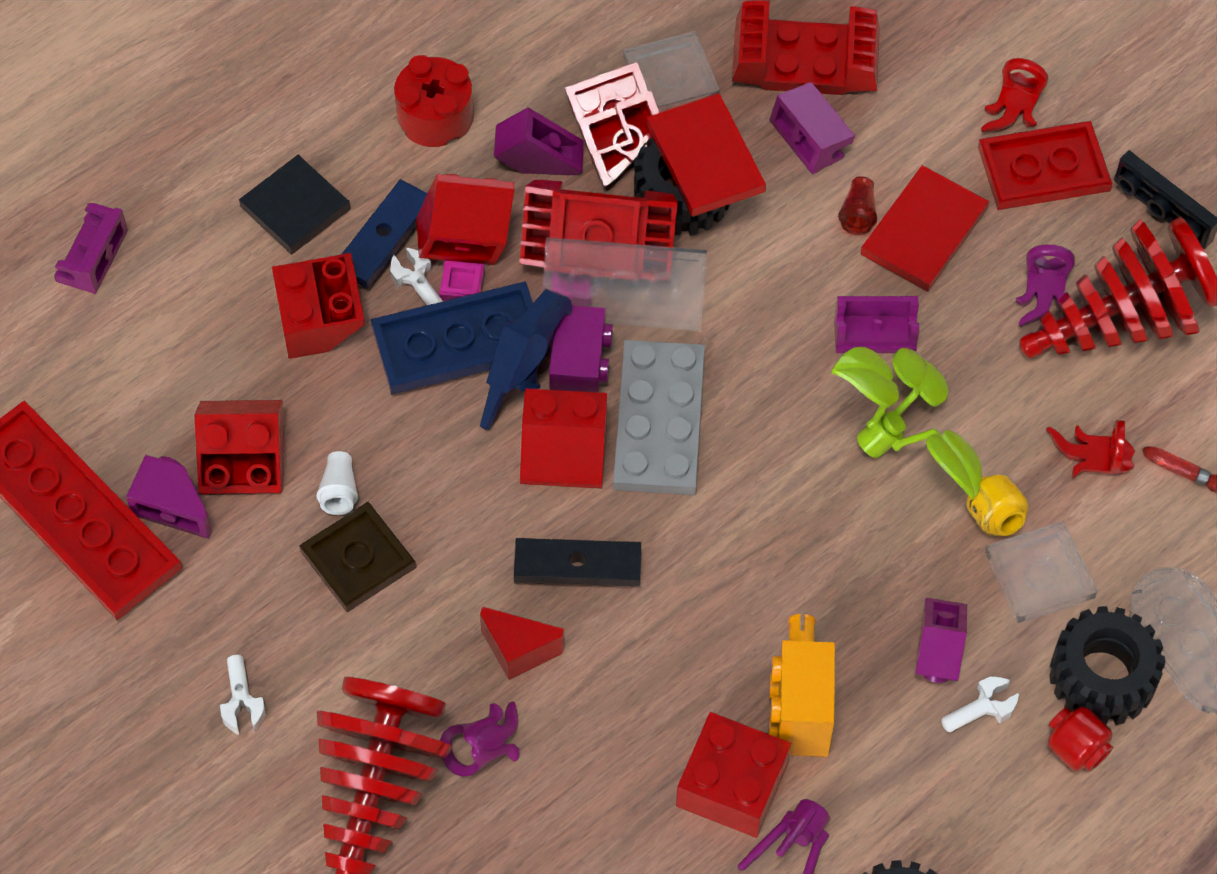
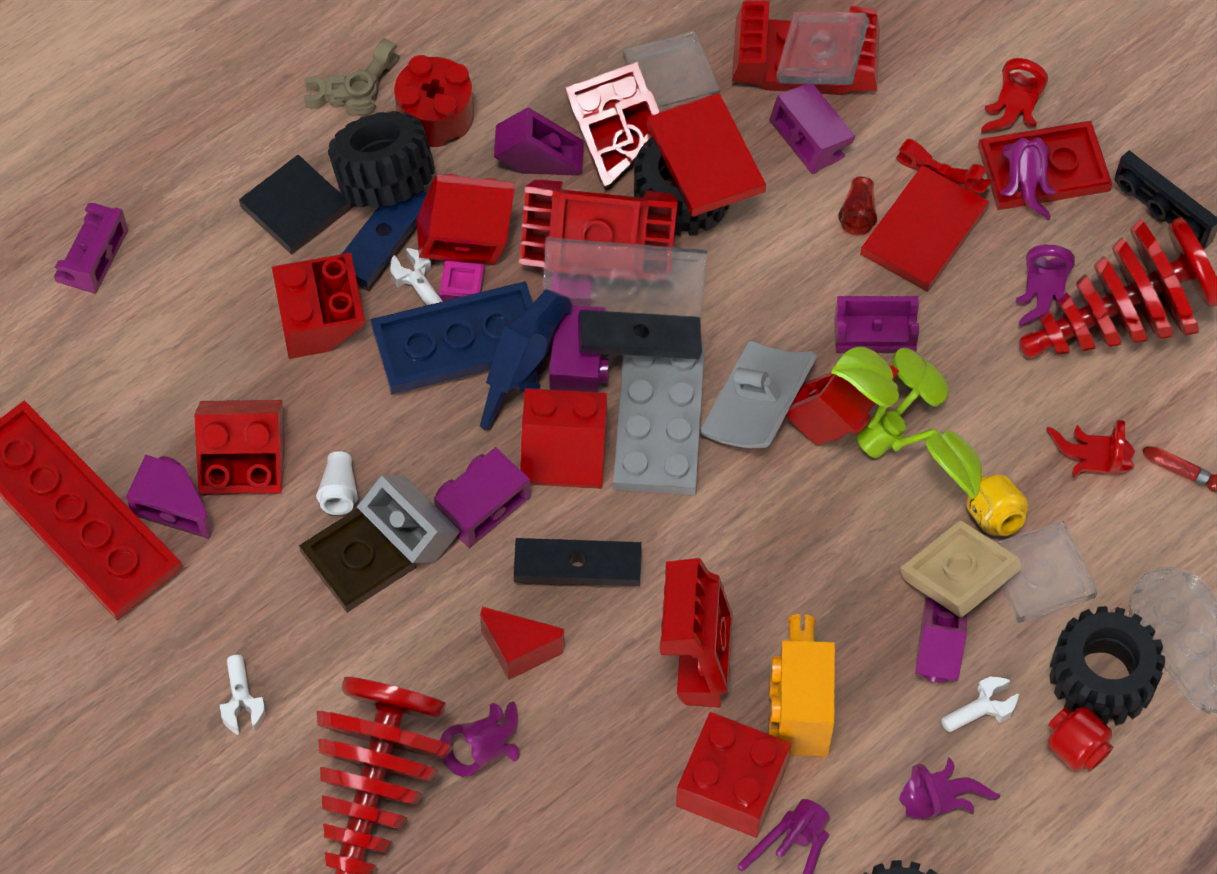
none -> dark tan piece [304,38,399,116]
none -> black tyre [328,111,435,208]
none -> light grey brick [357,475,460,563]
none -> magenta brick [434,447,530,549]
none -> black tile [578,310,702,359]
none -> red plate [659,558,732,708]
none -> light grey shield [700,341,817,448]
none -> clear tile [776,12,869,85]
none -> red slope [785,365,899,445]
none -> red piece [896,139,992,193]
none -> magenta piece [899,757,1000,819]
none -> tan plate [900,520,1022,618]
none -> magenta piece [1000,137,1057,220]

